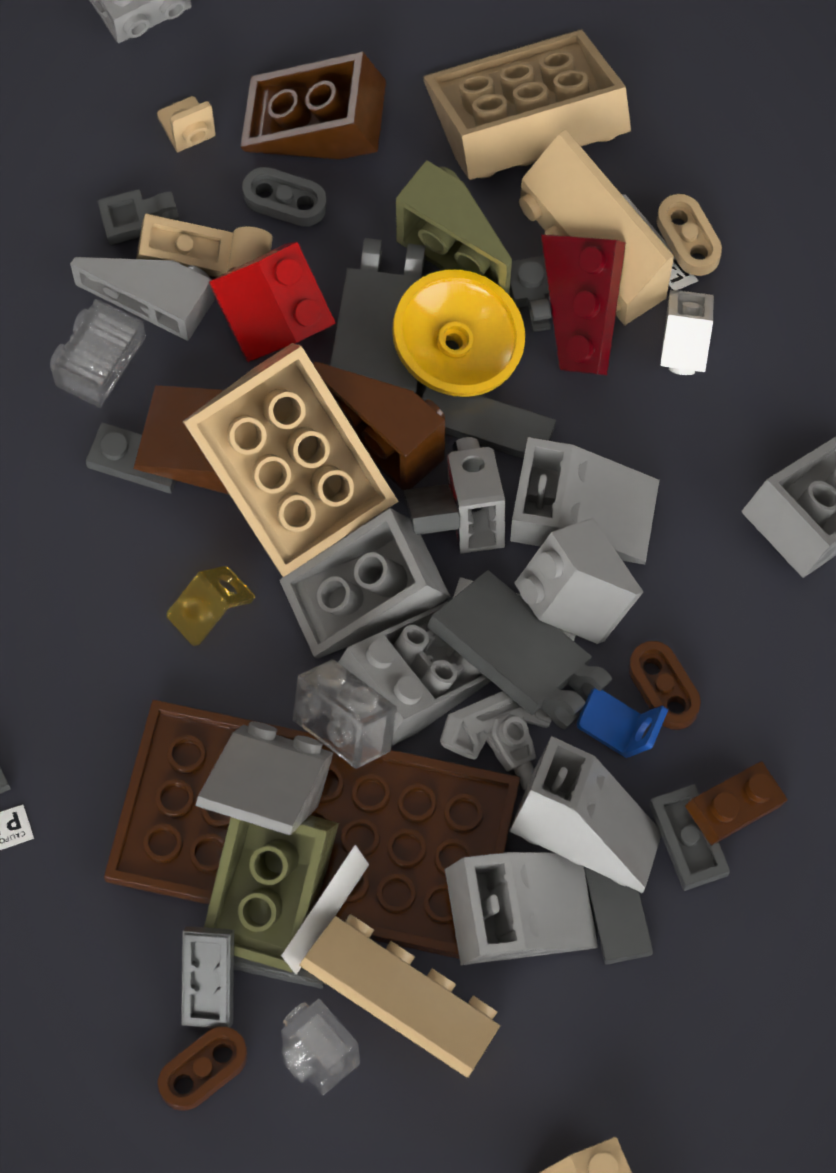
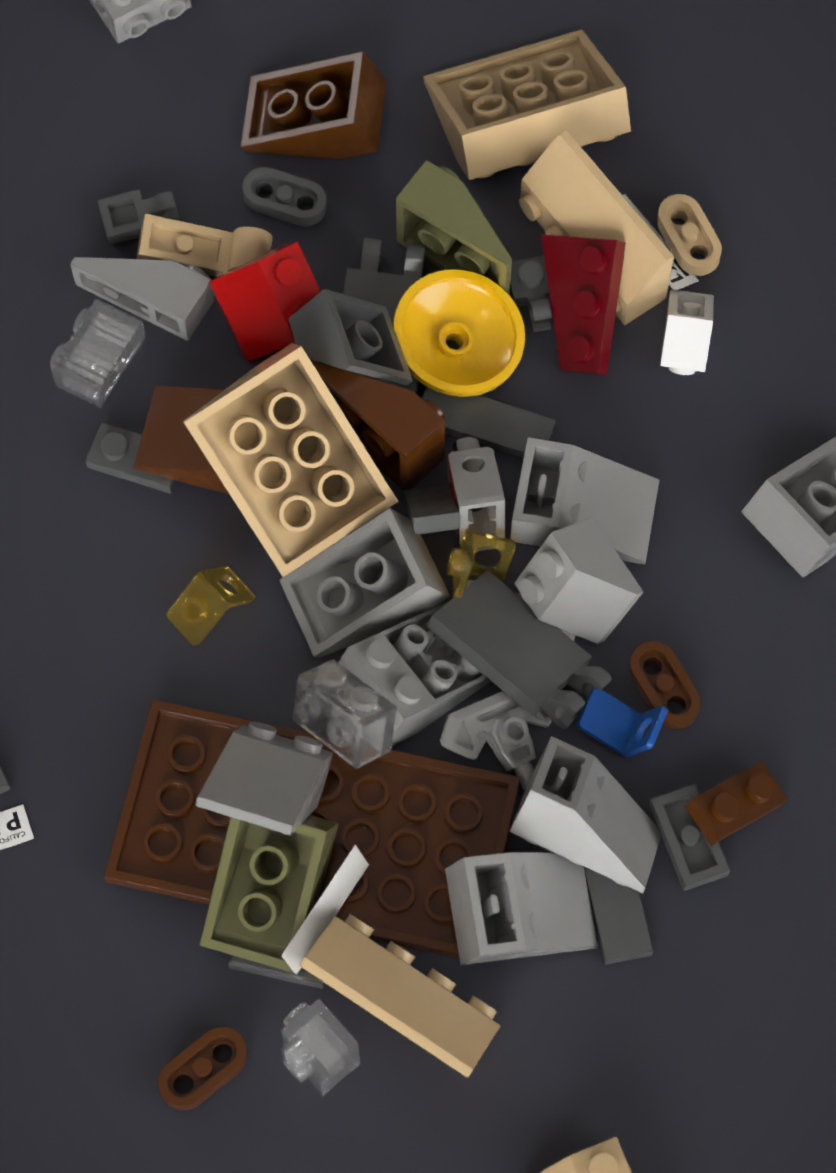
tan bracket [157,96,216,153] -> none
plate [182,926,234,1028] -> none
none -> dark grey slope [288,289,413,386]
none -> clear yellow bracket [447,529,516,599]

